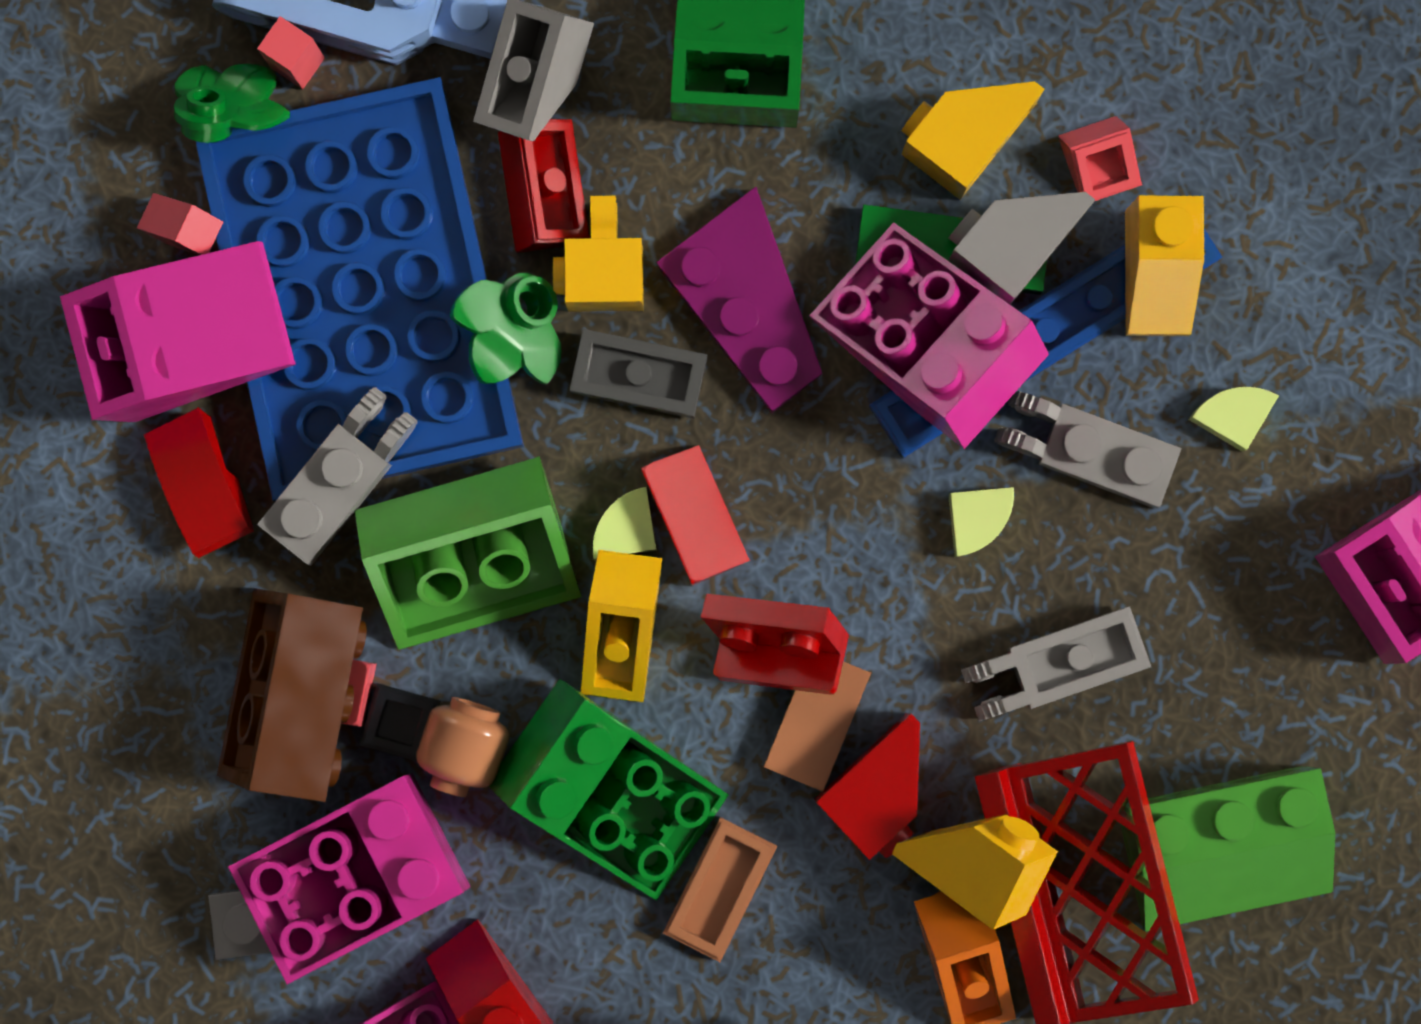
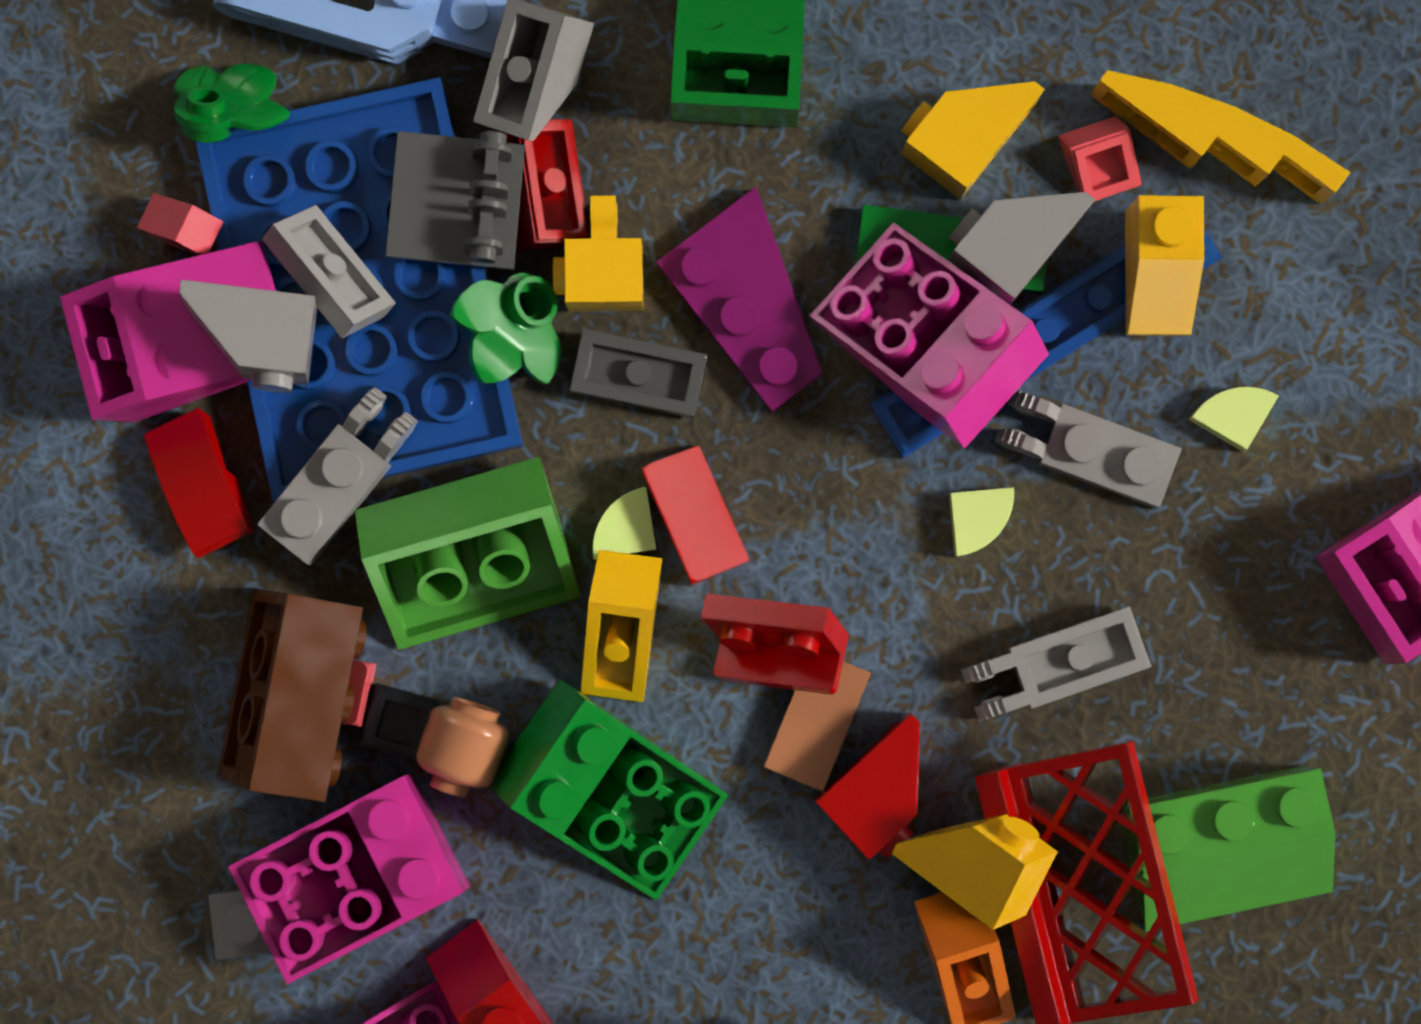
coral piece [257,16,325,89] -> none
nougat tile [663,817,778,962] -> none
none -> light grey slope [179,279,317,393]
none -> light grey plate [262,205,396,339]
none -> dark grey hinge [386,131,525,270]
none -> yellow slope [1090,70,1351,205]

